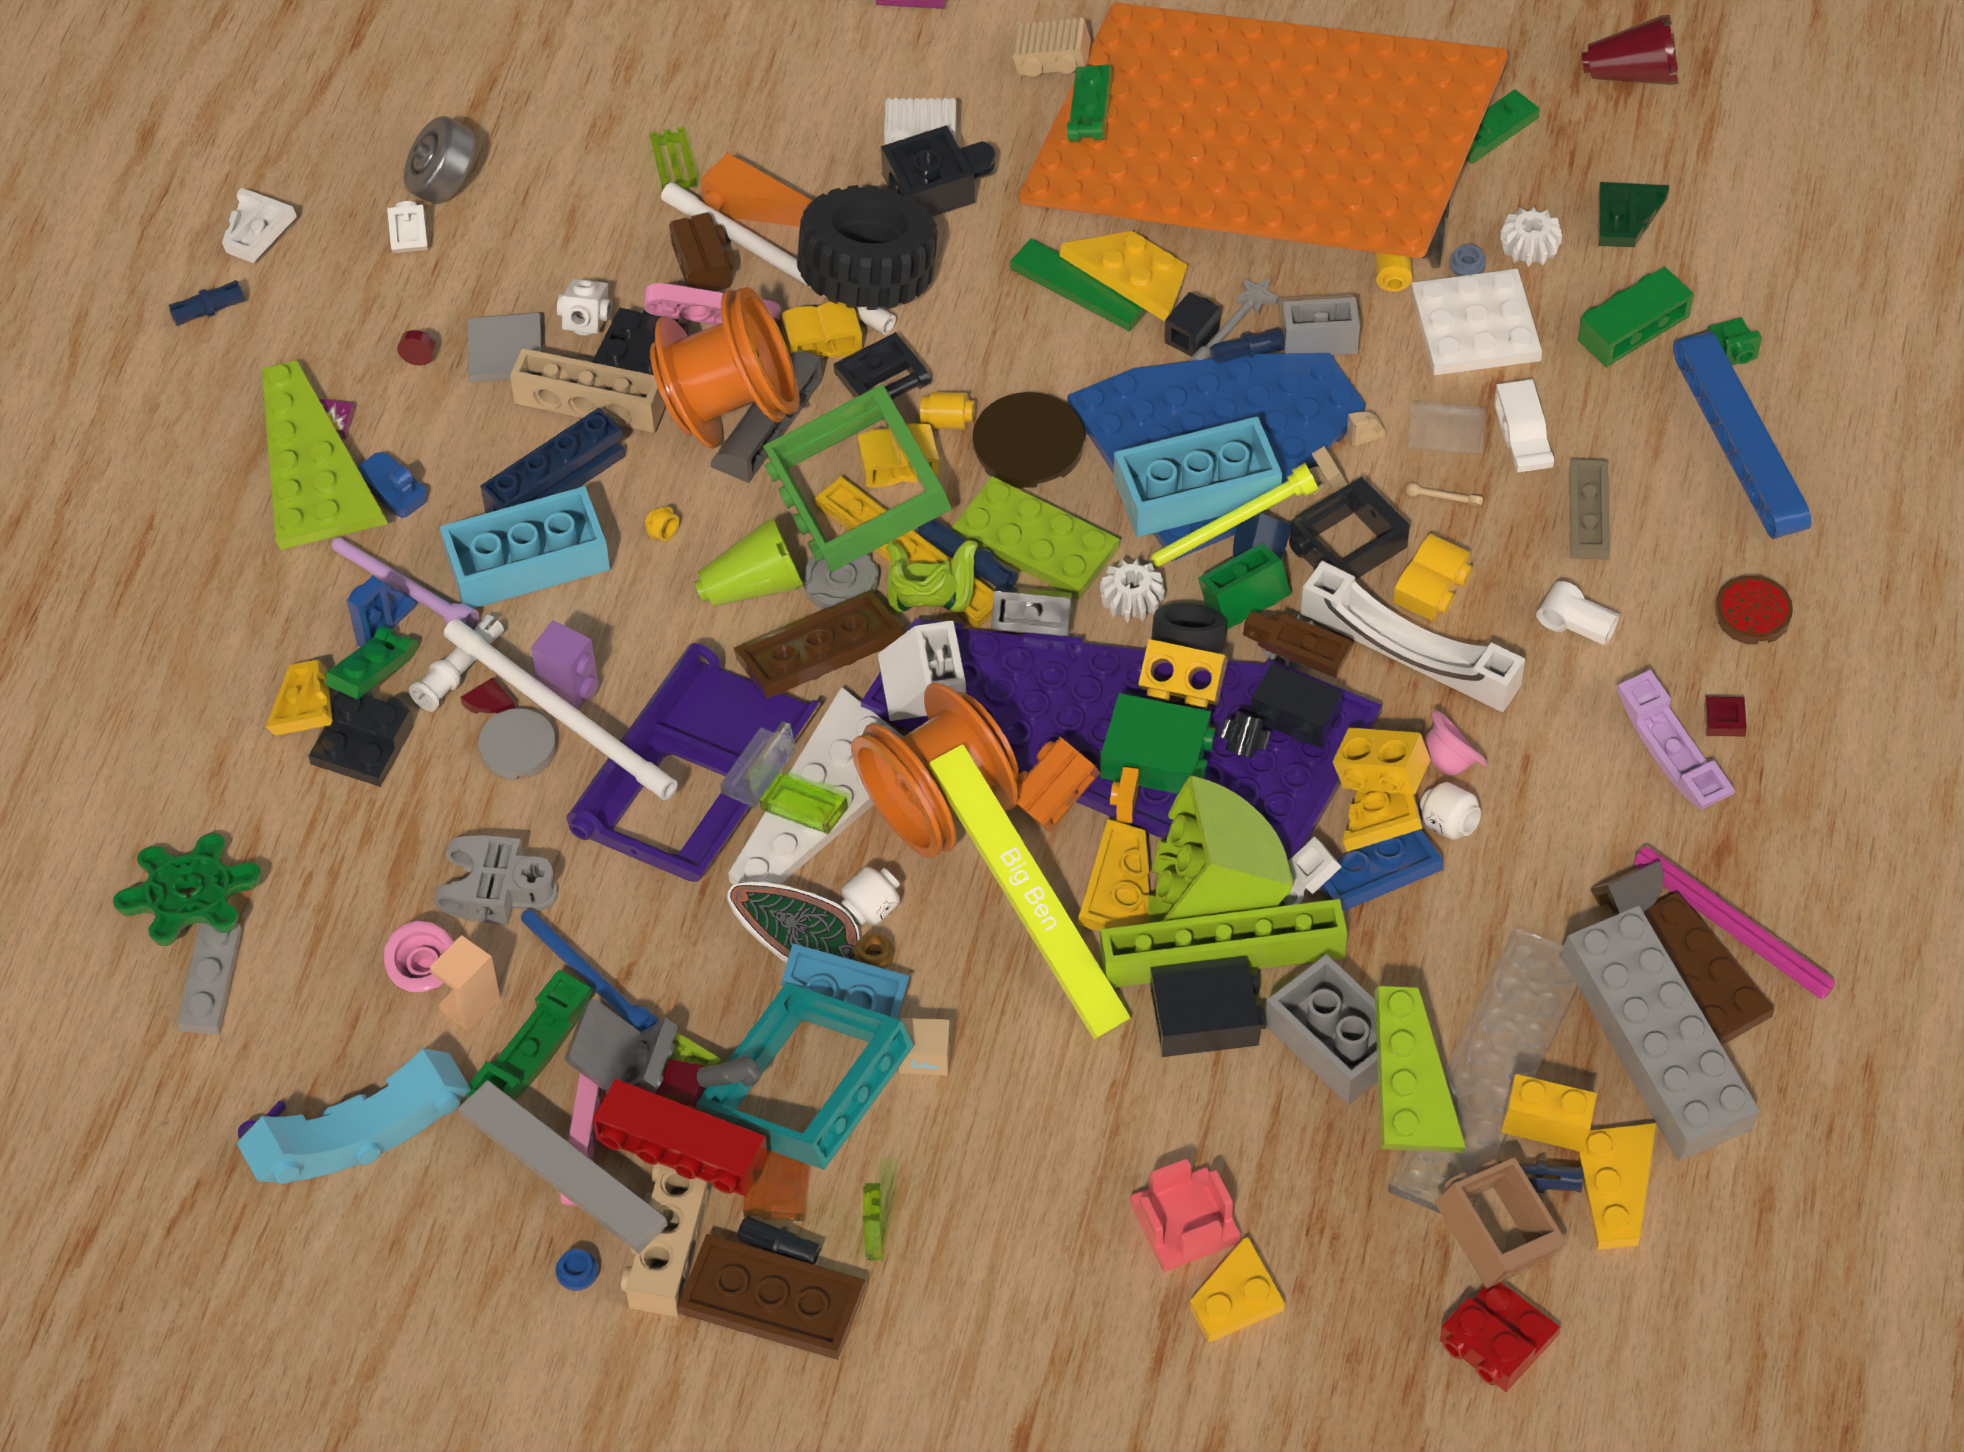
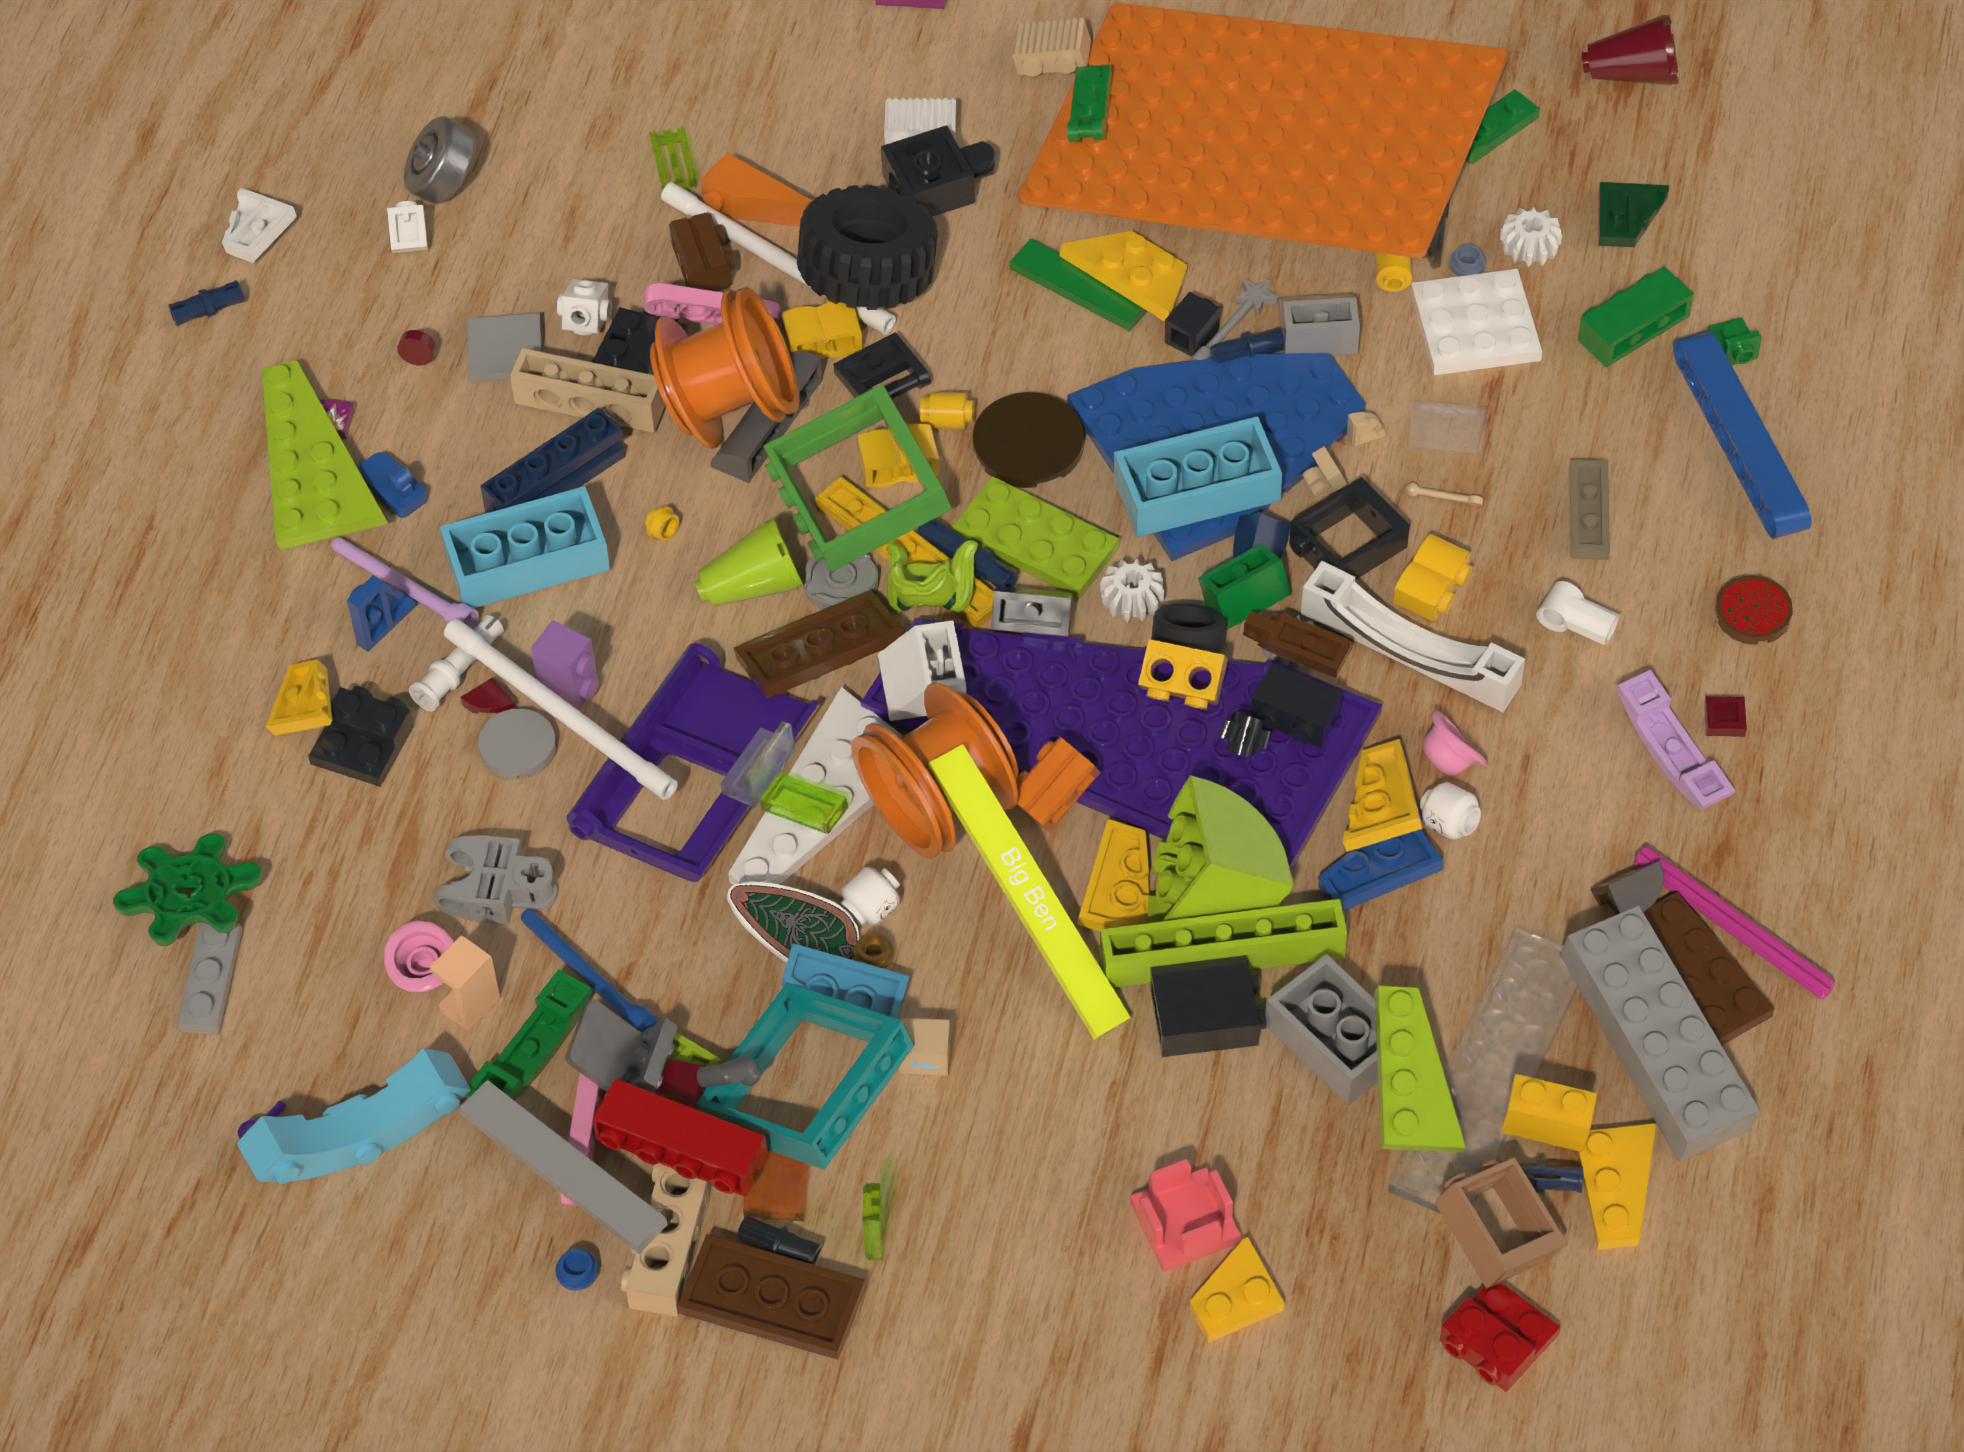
green plate [325,625,418,700] -> none
green brick [1100,693,1216,794] -> none
light orange plate [1110,767,1139,823] -> none
neon yellow piece [1151,463,1319,567] -> none
white plate [1283,837,1342,906] -> none
yellow brick [1333,728,1431,794] -> none
white piece [1494,379,1554,473] -> none

